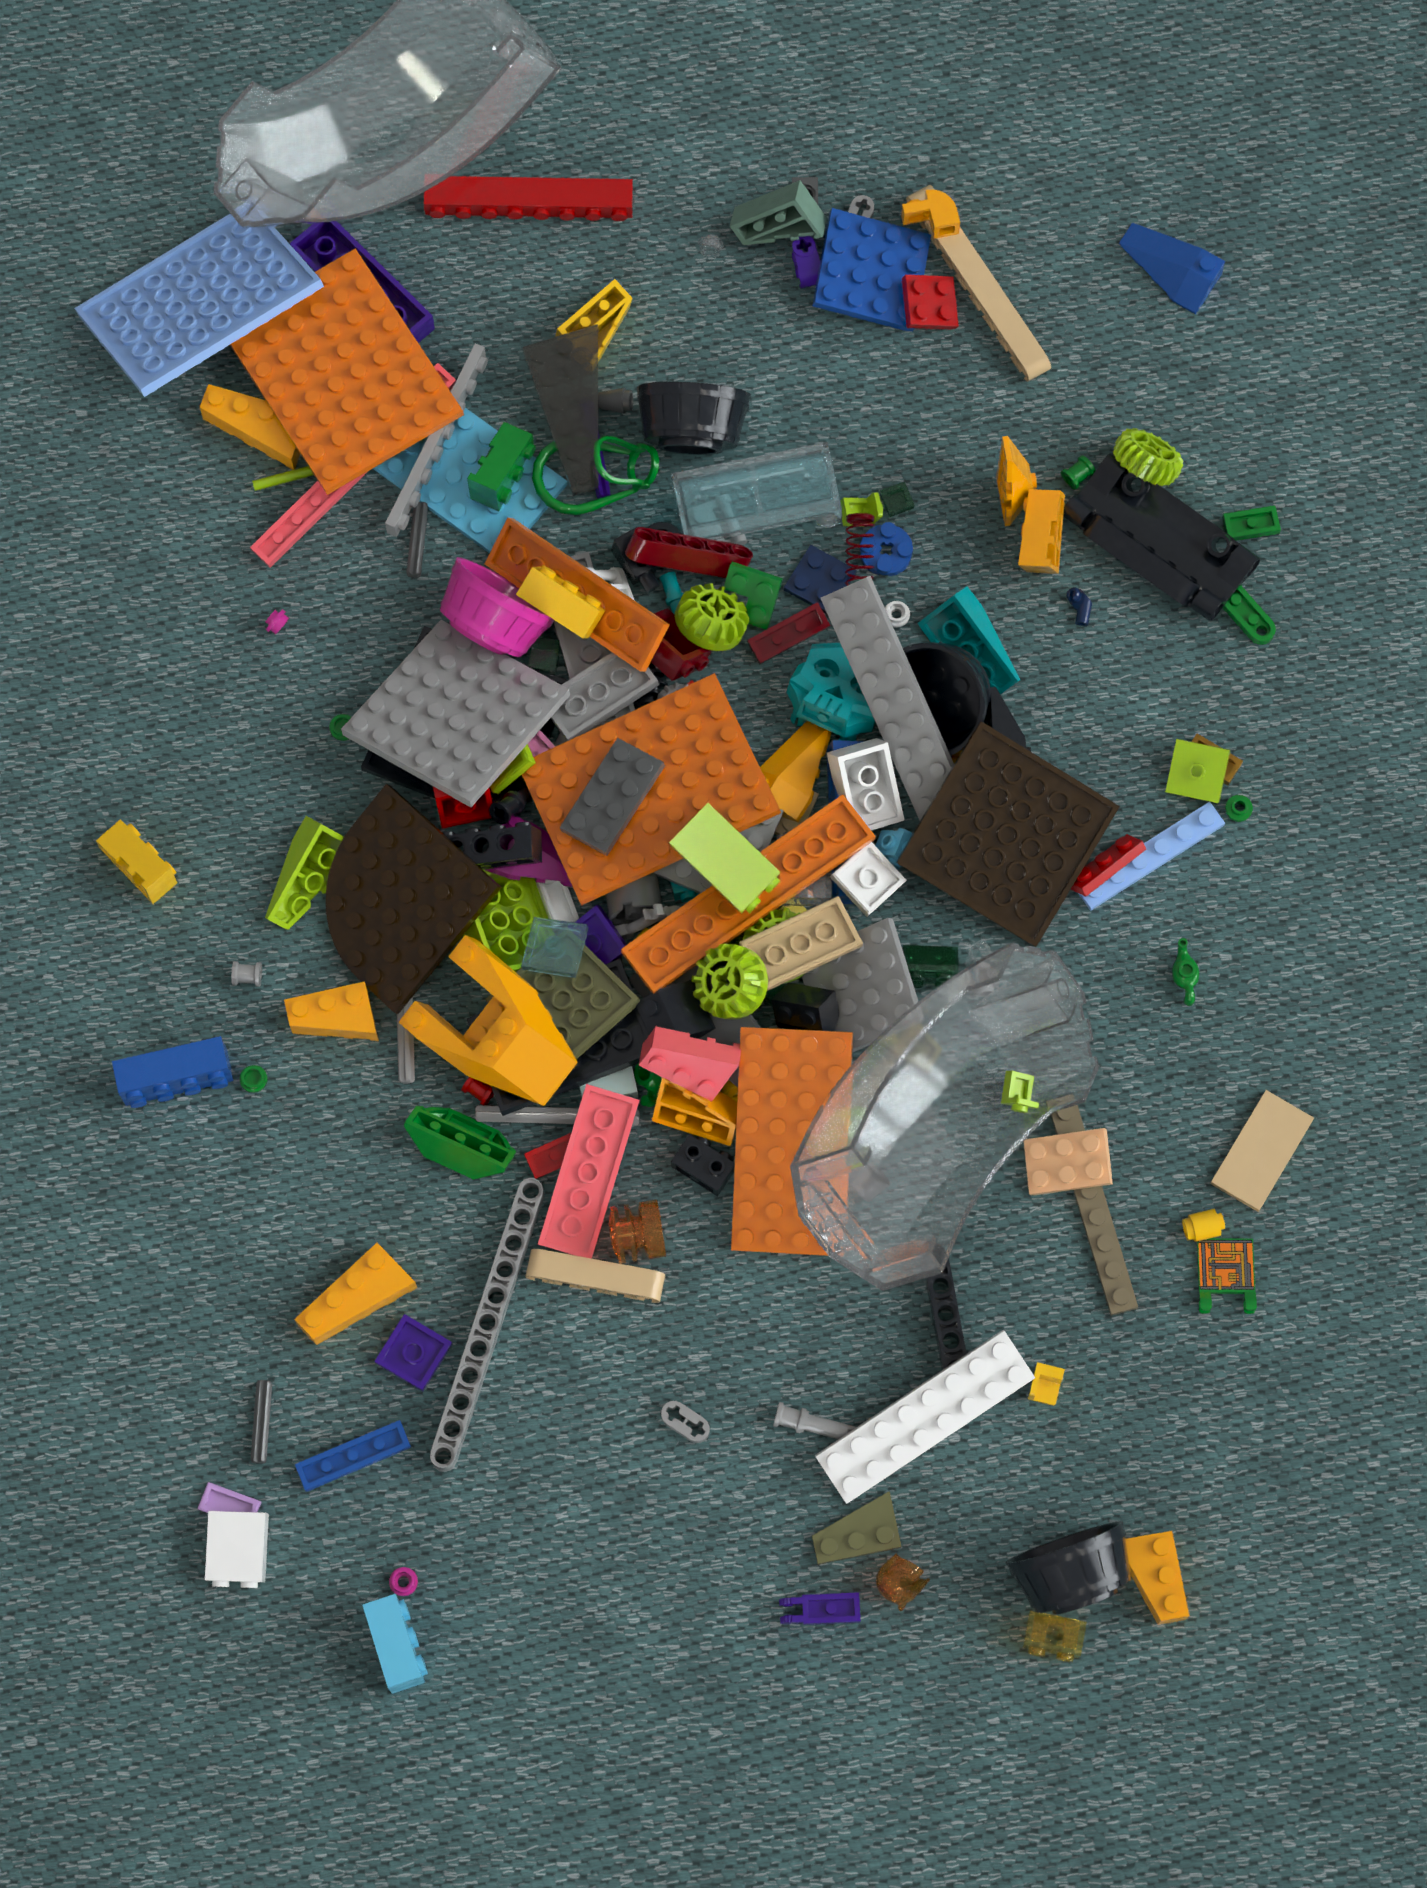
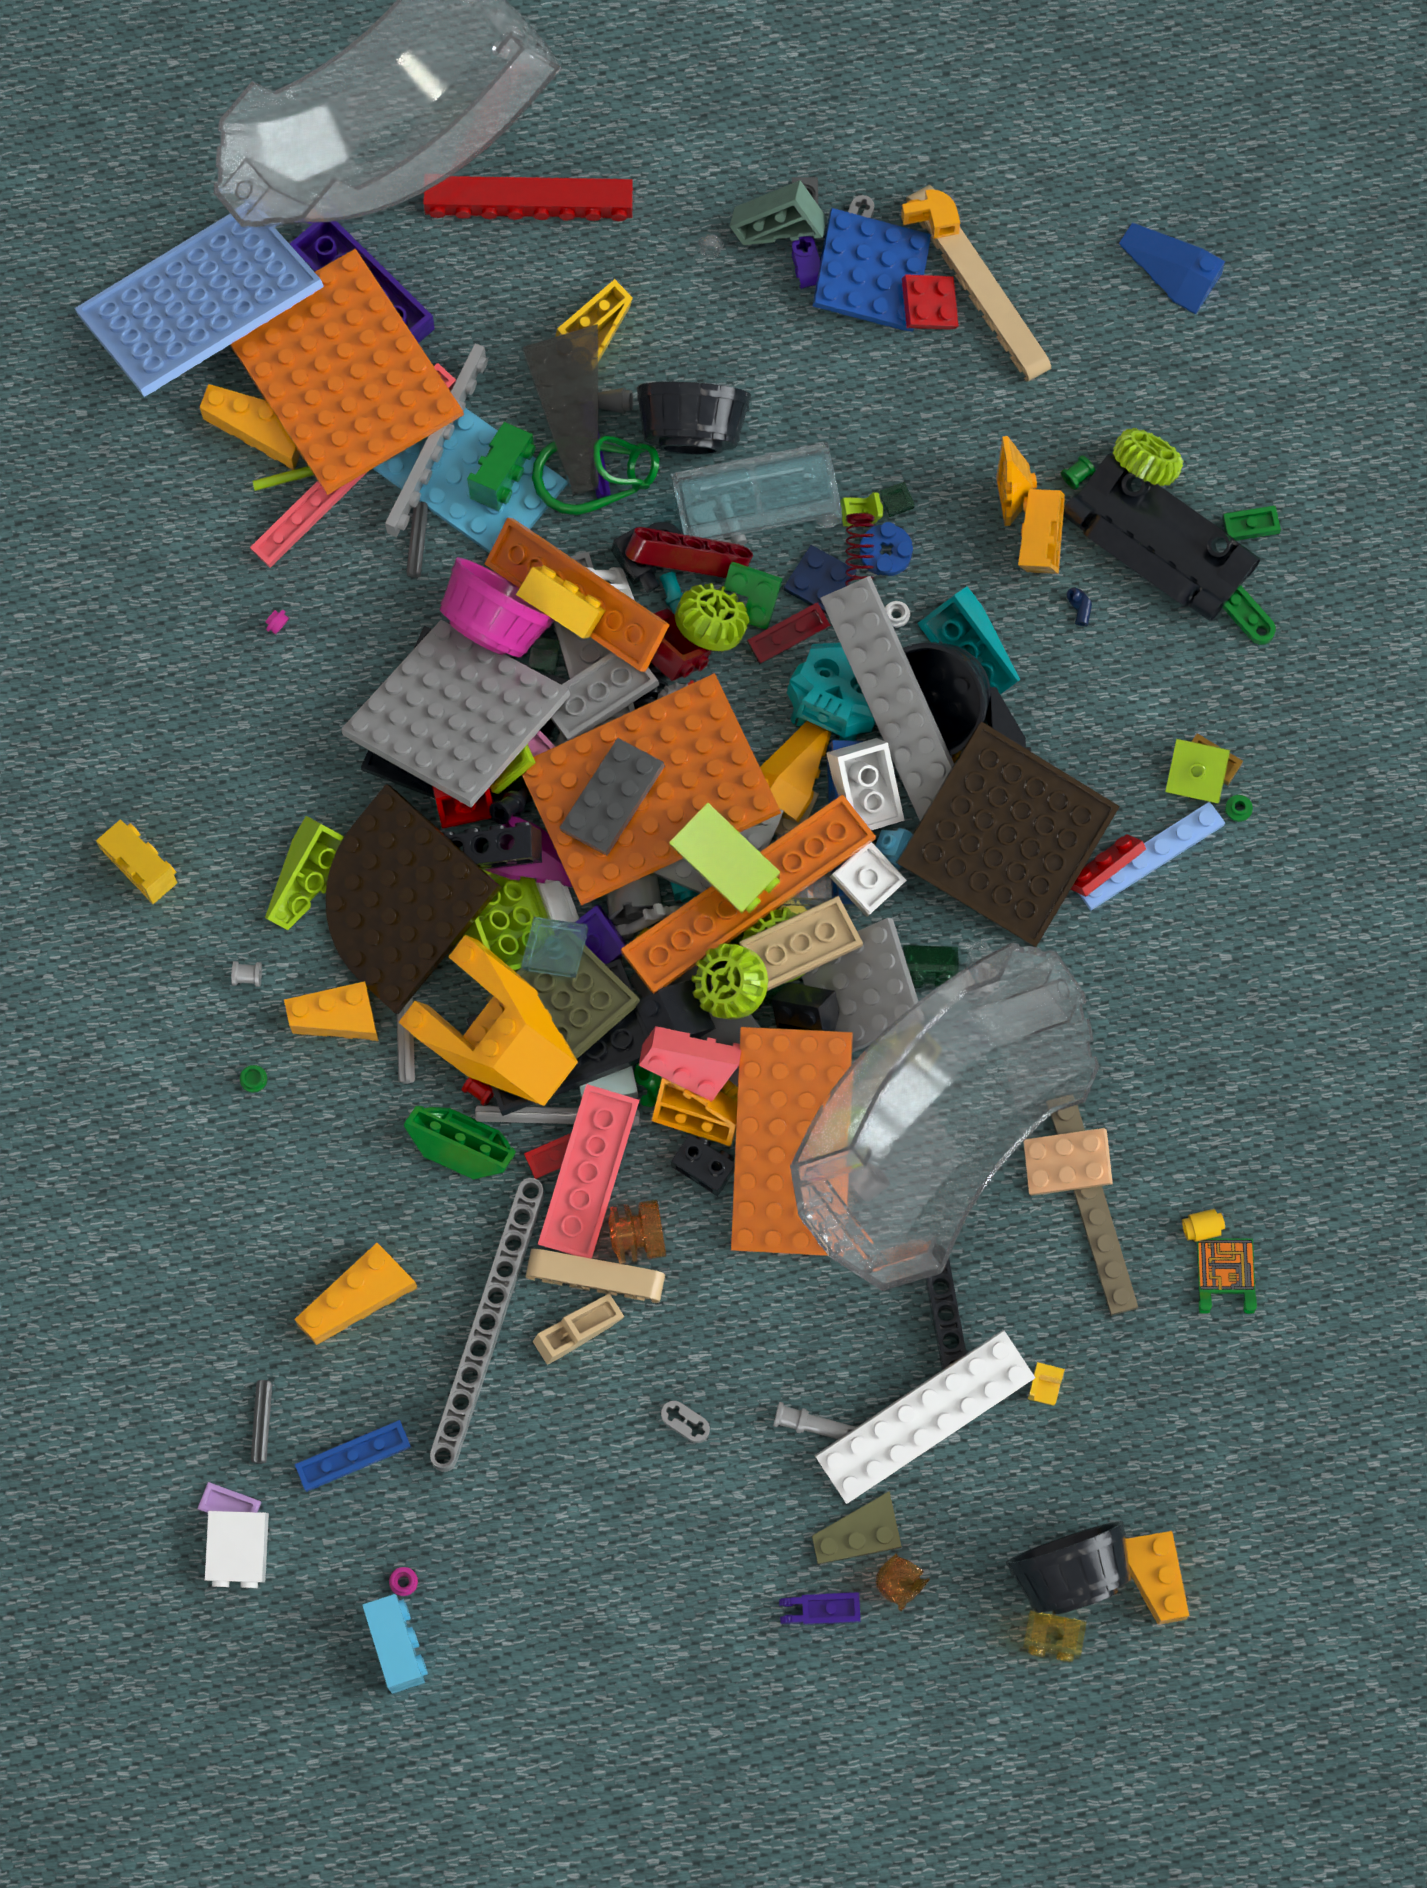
blue brick [112,1036,234,1108] -> none
green plate [329,714,351,741] -> none
dark purple plate [374,1314,453,1392] -> none
lime bracket [1001,1071,1039,1113] -> none
green piece [1172,938,1199,1006] -> none
tan tile [1210,1090,1314,1212] -> none
none -> tan slope [533,1293,624,1365]

